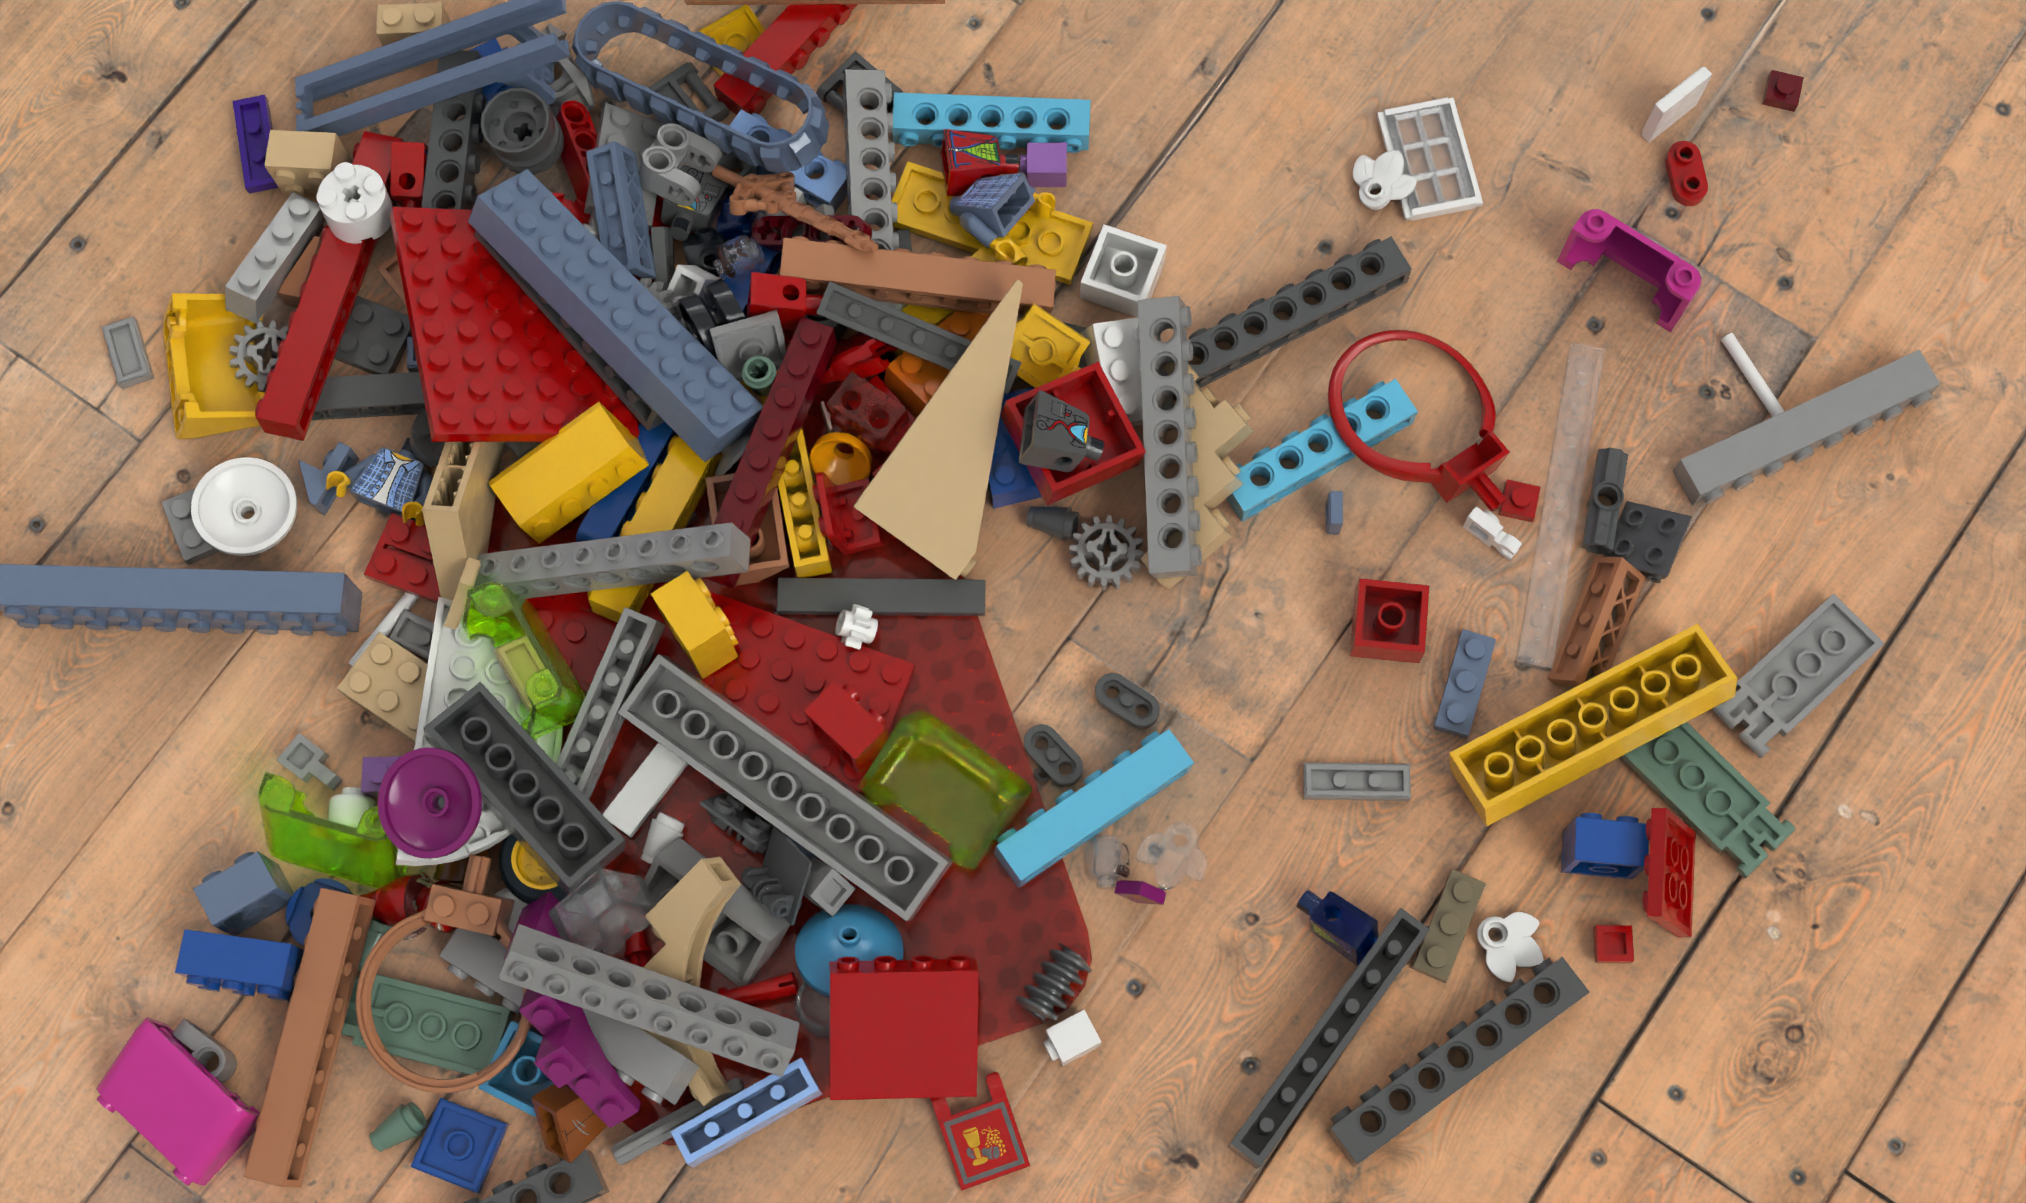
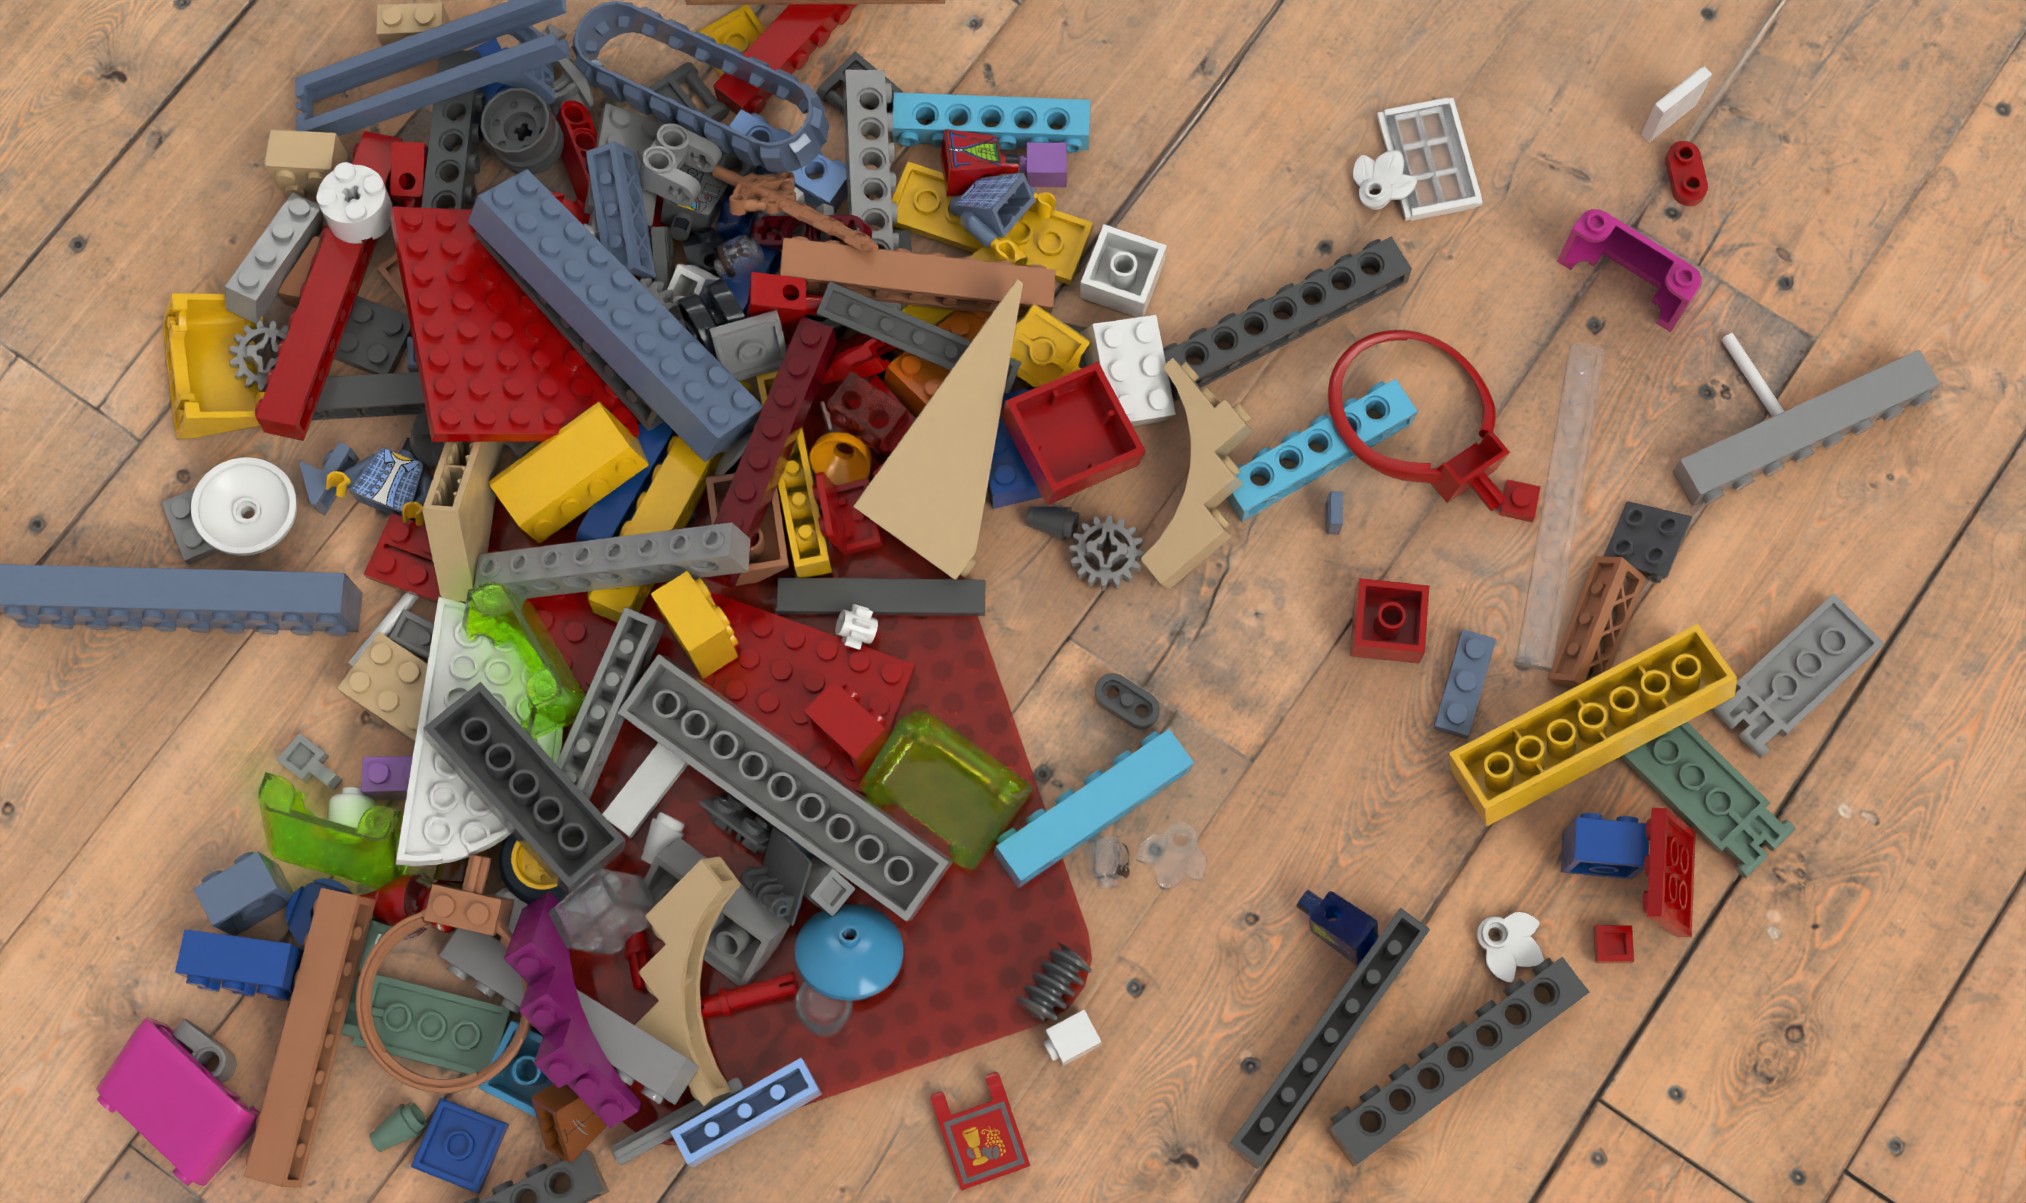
light grey tile [102,316,154,389] -> none
dark purple plate [233,95,279,194] -> none
magenta dish [378,748,482,859] -> none
tan tile [444,557,481,630] -> none
tan tile [494,635,561,712] -> none
light grey brick [498,924,799,1077] -> none
sand green cone [741,356,776,396] -> none
red panel [829,954,979,1100] -> none
dark grey torso [1019,390,1104,472] -> none
dark grey plate [1024,724,1083,787] -> none
magenta tile [1114,880,1166,905] -> none
light grey brick [1138,296,1202,579] -> none
light grey tile [1303,763,1411,801] -> none
dark tan plate [1411,869,1486,983] -> none
white plate [1463,506,1522,560] -> none
dark grey piece [1581,447,1628,554] -> none
dark red plate [1762,70,1804,112] -> none

